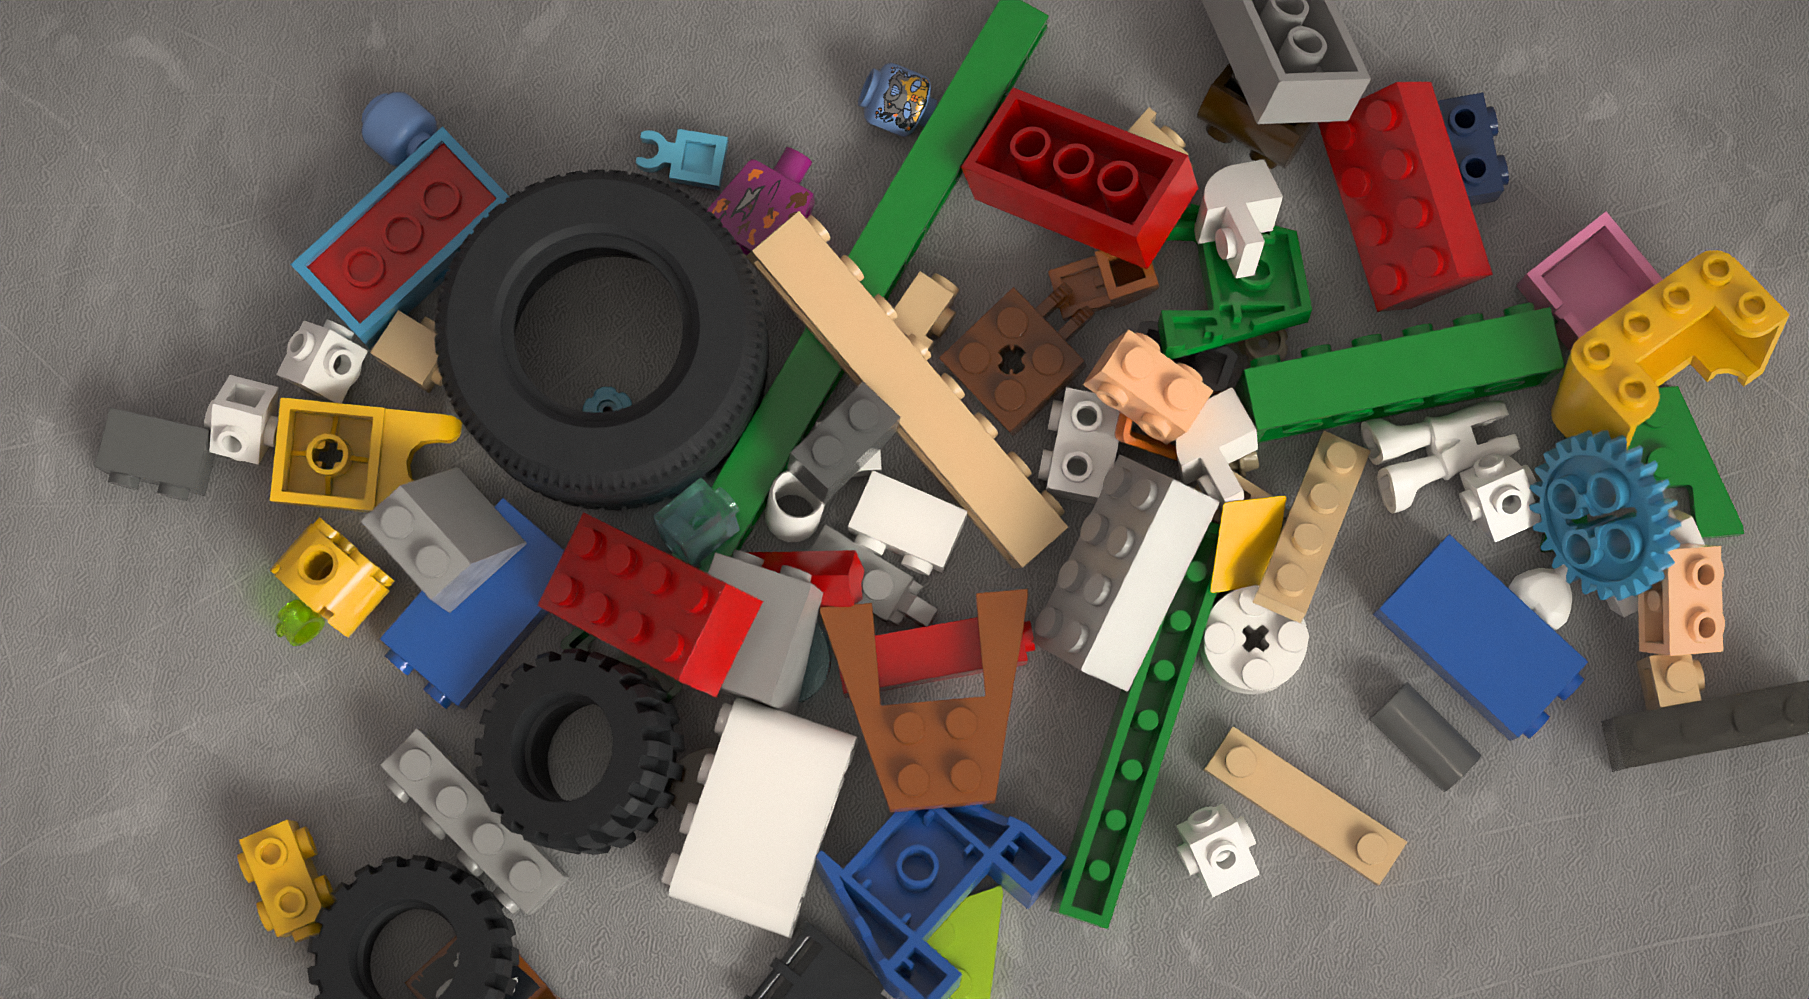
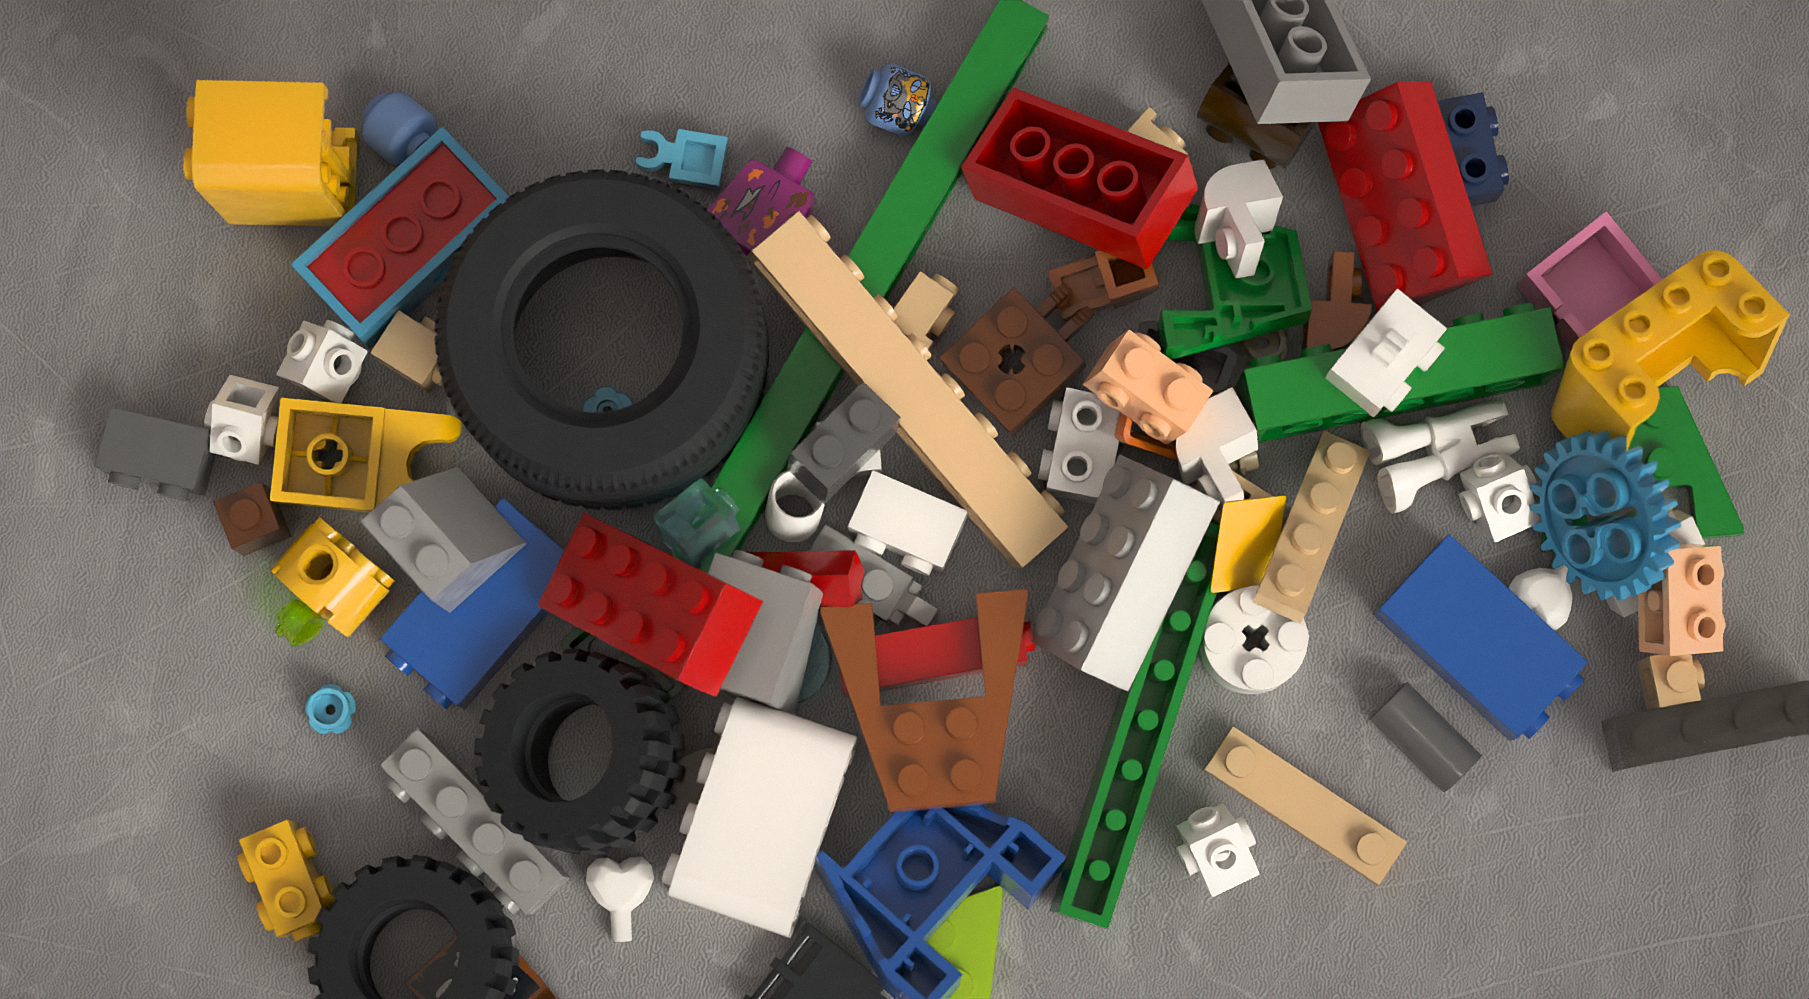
none -> yellow windscreen [184,80,359,227]
none -> reddish brown brick [213,482,292,556]
none -> medium azure plate [305,684,356,735]
none -> white rock [586,856,654,942]
none -> dark orange brick [1302,251,1372,351]
none -> white brick [1325,289,1447,417]

